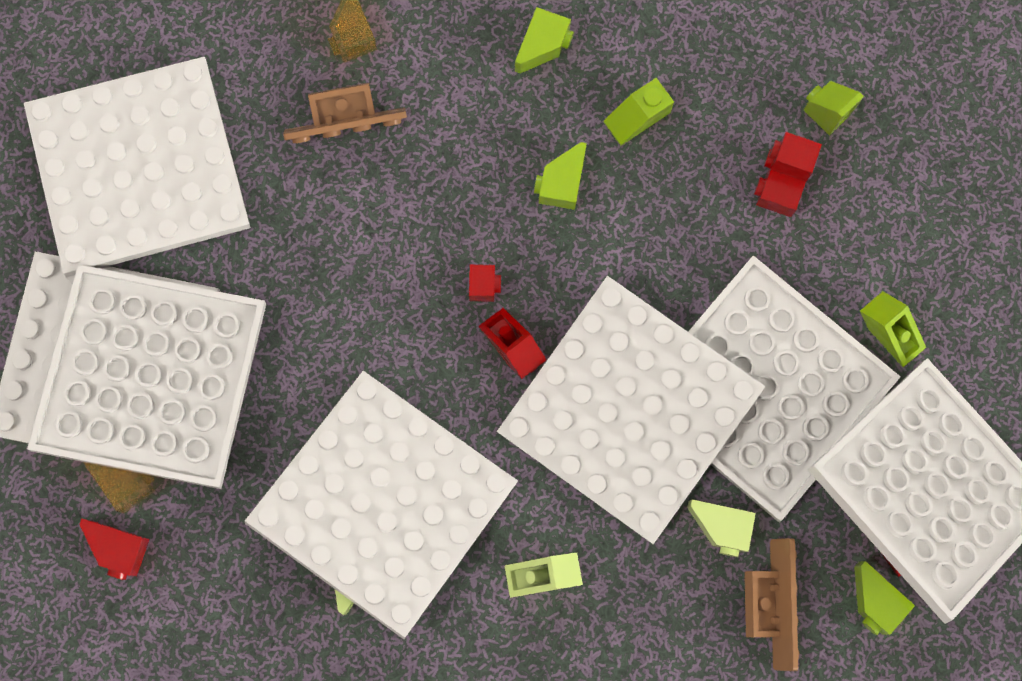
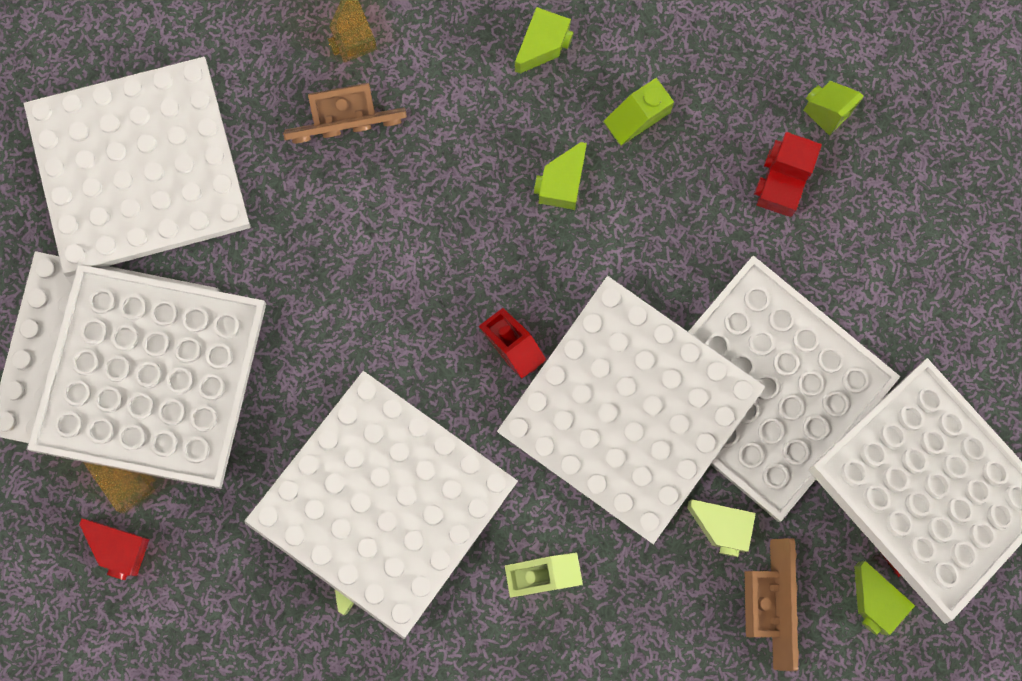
red plate [469,264,501,302] -> none
lime slope [860,291,926,367] -> none

